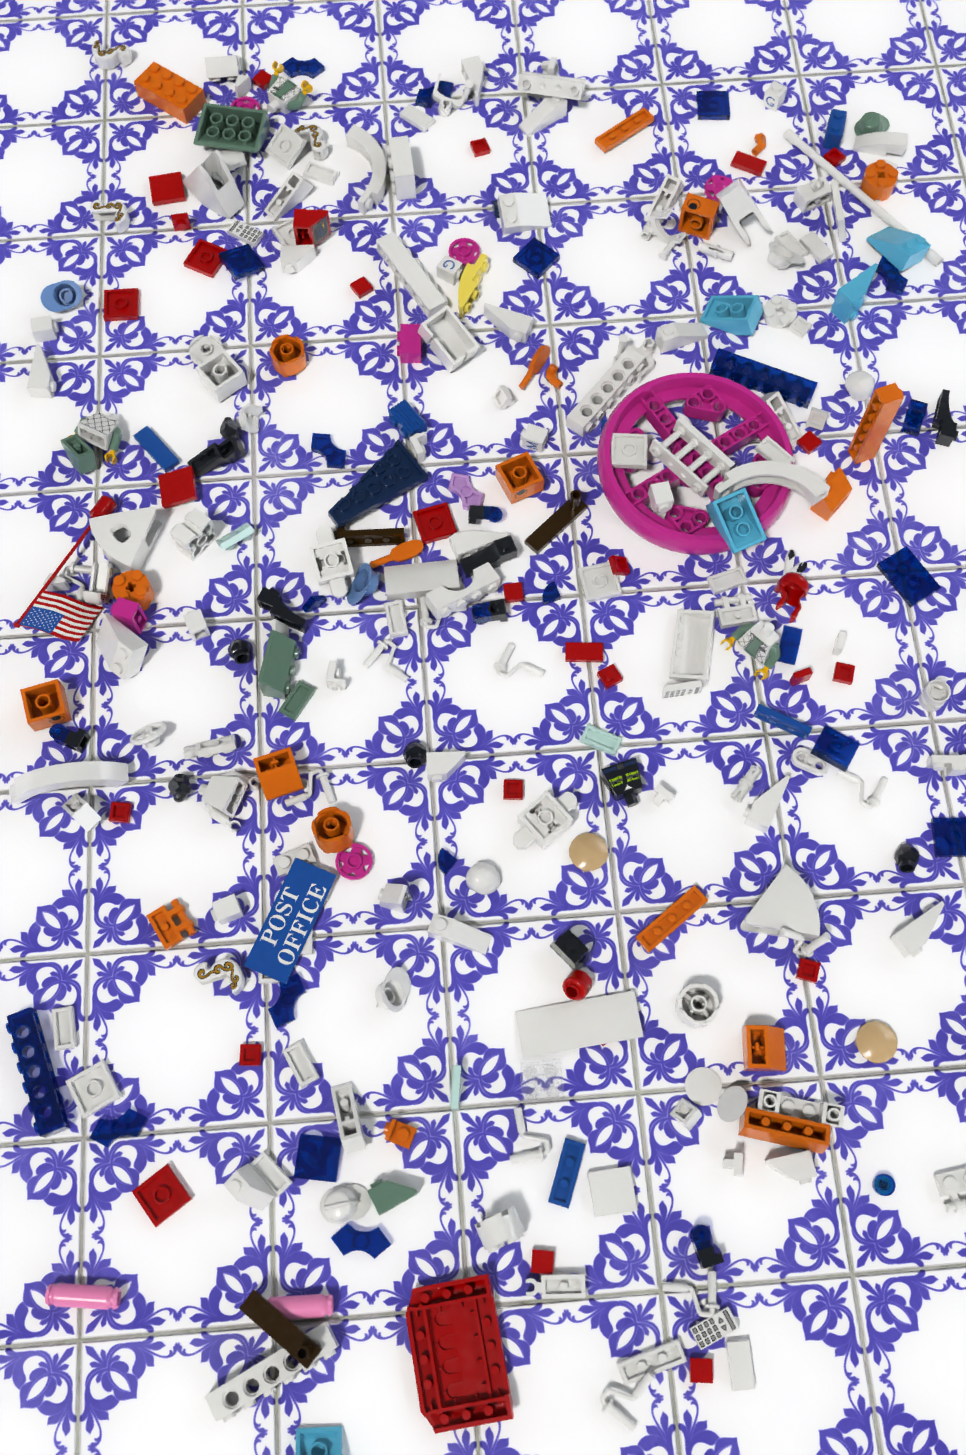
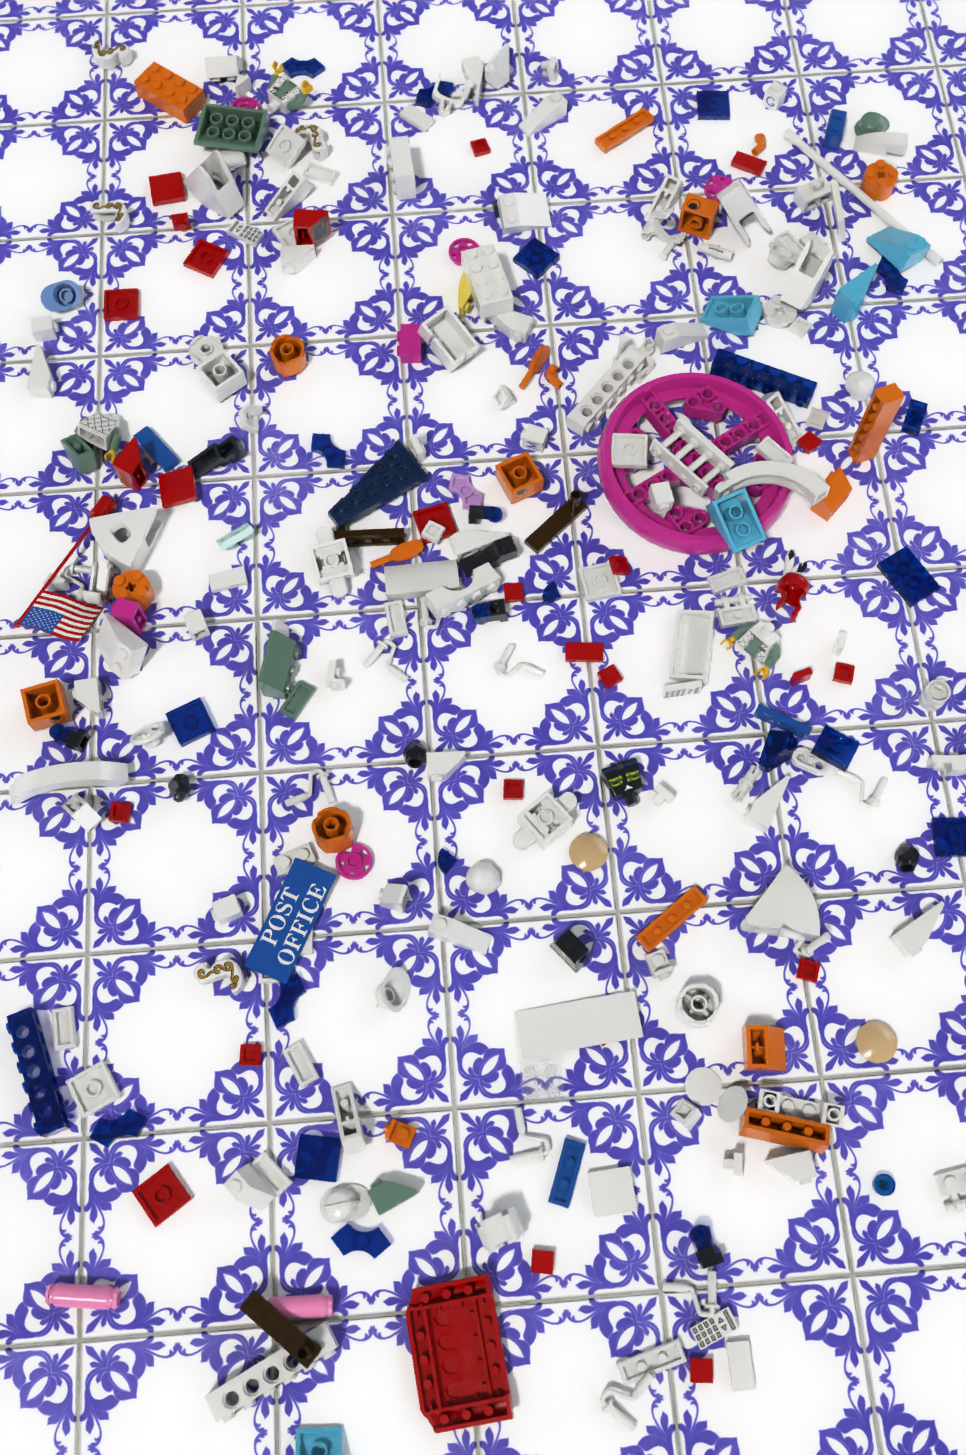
orange plate [146,899,197,950] -> none
white brick [170,507,218,562] -> none
white plate [183,735,236,760] -> none
white torso [198,771,260,833] -> none
clear blue tile [219,244,265,280] -> none
black rock [220,417,241,440] -> none
black rock [228,639,251,664] -> none
red tile [252,70,272,90] -> none
orange slope [253,747,304,801] -> none
black slope [257,587,309,634] -> none
clear blue tile [302,595,327,613] -> none
white arch [346,124,387,215] -> none
medium blue piece [347,563,380,605] -> none
red tile [350,276,374,299] -> none
white brick [376,231,448,318] -> none
blue brick [388,399,427,440] -> none
white brick [436,255,463,286] -> none
light aqua tile [450,1065,462,1111] -> none
white fence [517,71,586,100] -> none
white plate [525,1274,586,1299] -> none
red head [562,970,593,1001] -> none
light aqua tile [580,724,623,757] -> none
clear blue slope [777,625,803,666] -> none
red tile [823,147,846,168] -> none
black slope [931,389,959,447] -> none
none -> white slope [72,677,105,719]
none -> red slope [112,437,149,492]
none -> clear blue tile [165,697,217,747]
none -> white tile [208,566,248,594]
none -> white tile [421,520,446,545]
none -> white brick [461,243,514,319]
none -> white slope [485,43,509,90]
none -> white bracket [644,949,674,981]
none -> clear blue slope [758,729,798,772]
none -> white piece [780,238,835,310]

